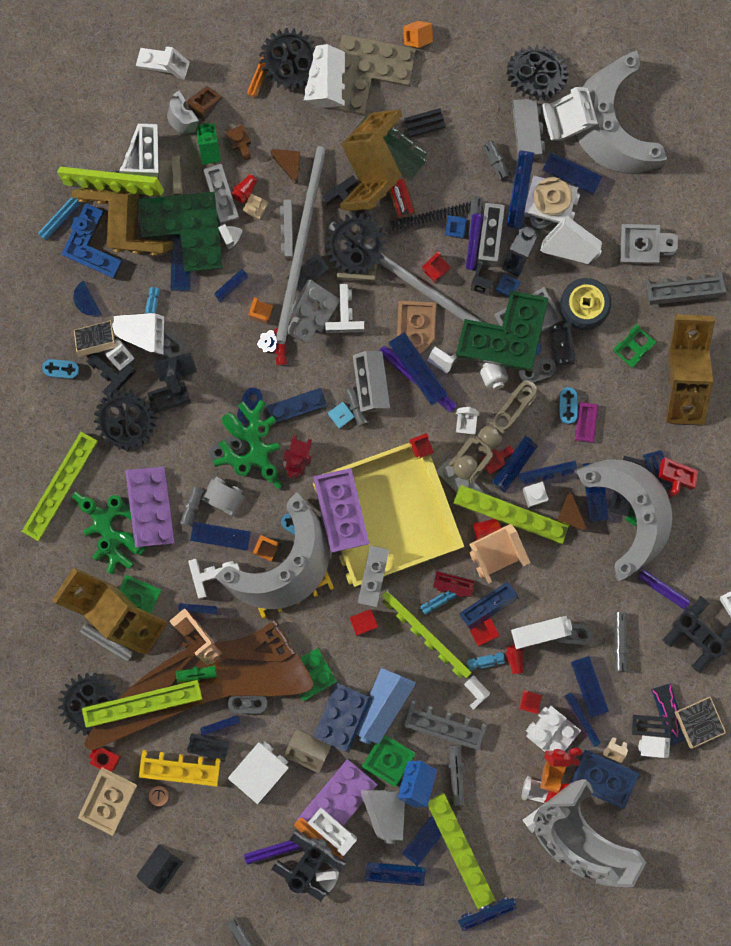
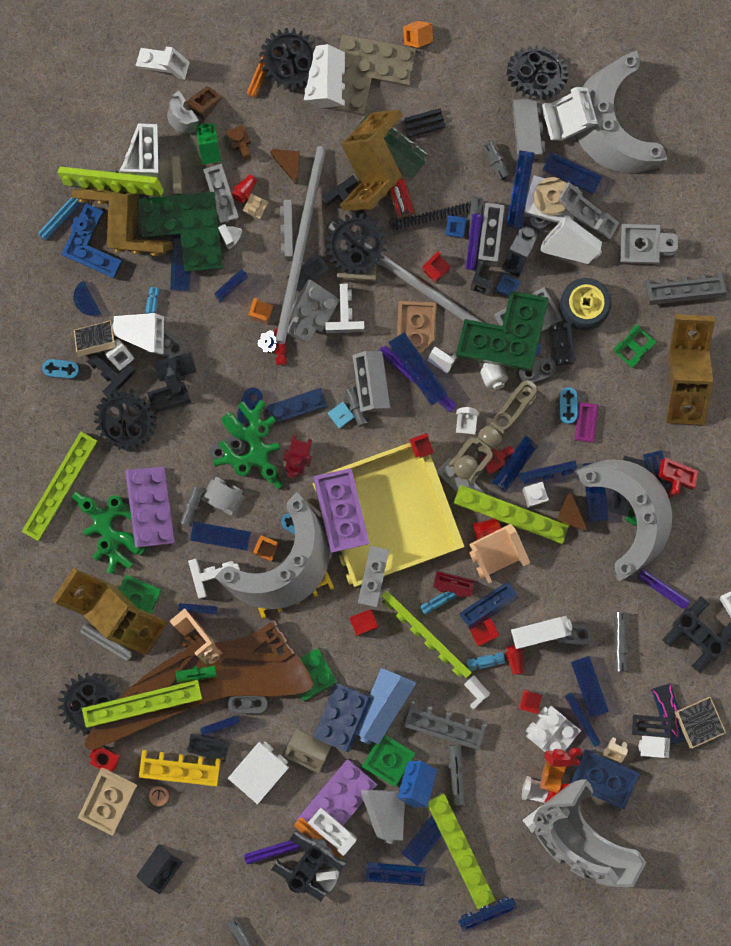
none -> light grey slope [559,182,619,239]

